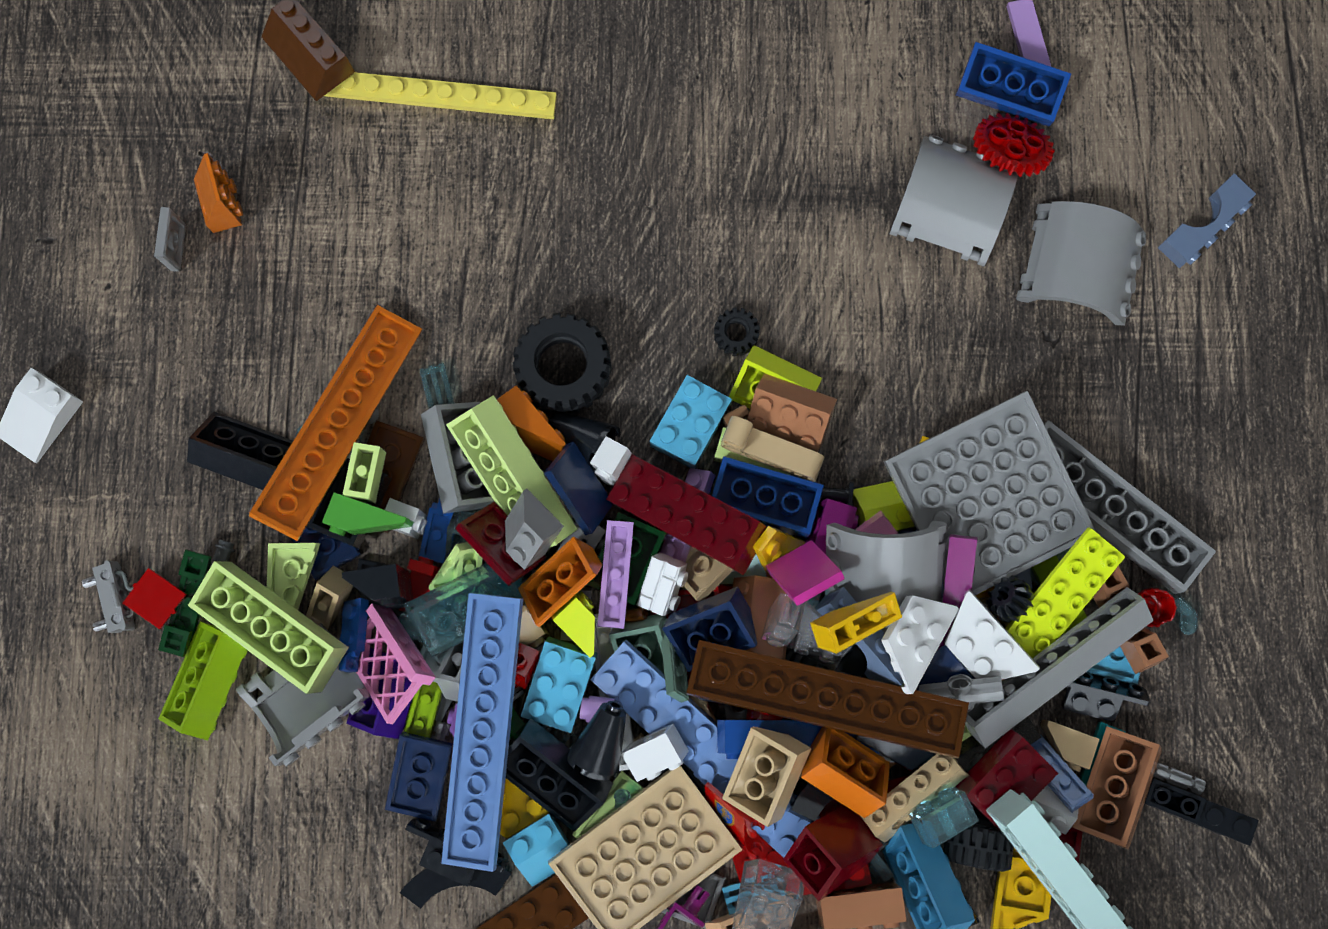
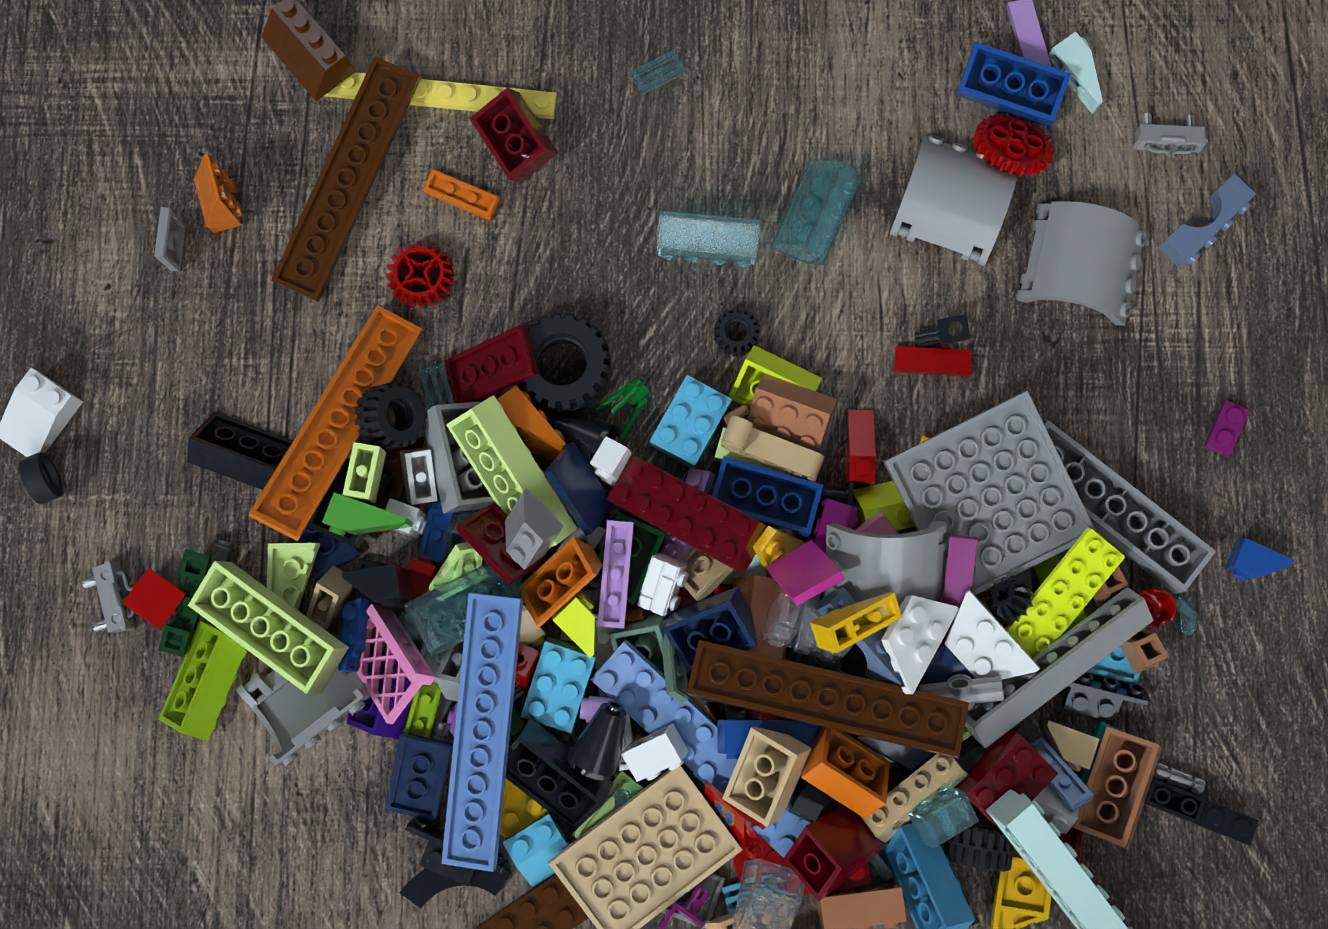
none -> black tyre [19,452,63,504]
none -> reddish brown plate [271,56,421,302]
none -> black tyre [354,382,427,450]
none -> red gear [386,241,455,309]
none -> white brick [400,447,438,505]
none -> orange tile [422,168,501,221]
none -> dark red tile [444,325,539,404]
none -> dark red brick [470,88,558,182]
none -> green plant [593,378,650,443]
none -> clear light blue tile [631,50,685,95]
none -> clear light blue slope [656,211,761,267]
none -> clear light blue slope [770,161,862,265]
none -> red slope [846,410,876,486]
none -> red tile [894,346,972,377]
none -> black bracket [915,314,970,349]
none -> light aqua slope [1048,32,1103,114]
none -> light grey piece [1133,113,1208,158]
none -> magenta plate [1203,400,1250,457]
none -> blue slope [1225,538,1294,581]

